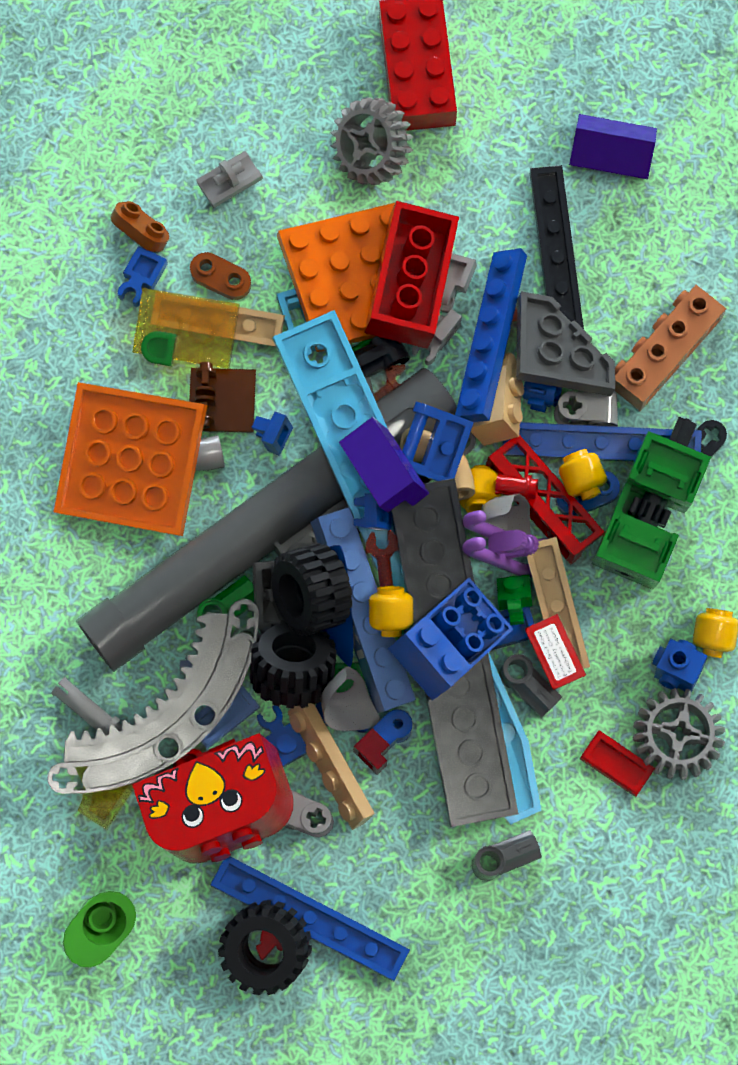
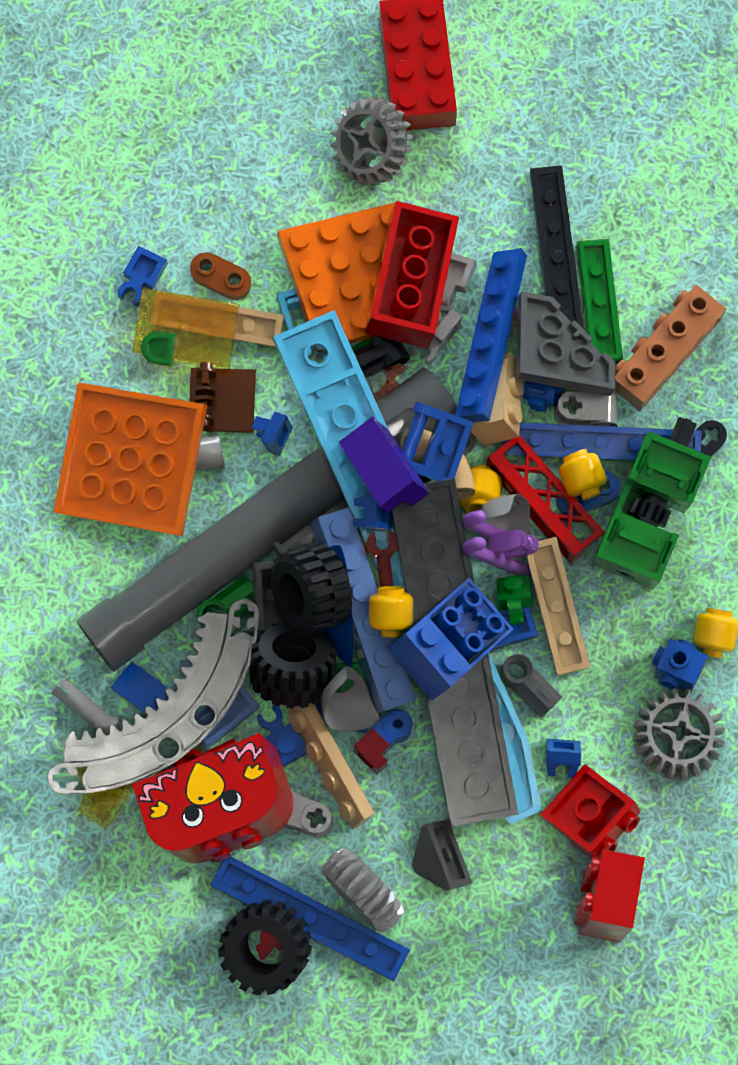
bright green piece [63,891,136,967] -> none
dark orange plate [111,201,170,252] -> none
light grey hips [196,151,263,208] -> none
dark grey piece [471,830,542,881] -> none
red pin [495,473,538,501] -> none
slope [525,614,586,690] -> none
dark purple piece [569,114,657,180] -> none
red tile [580,730,655,797] -> none
none -> blue slope [111,662,167,716]
none -> light grey gear [322,848,404,933]
none -> dark grey slope [412,819,472,891]
none -> red plate [540,764,640,860]
none -> blue tile [545,739,582,777]
none -> red brick [574,849,645,943]
none -> green tile [576,239,623,364]

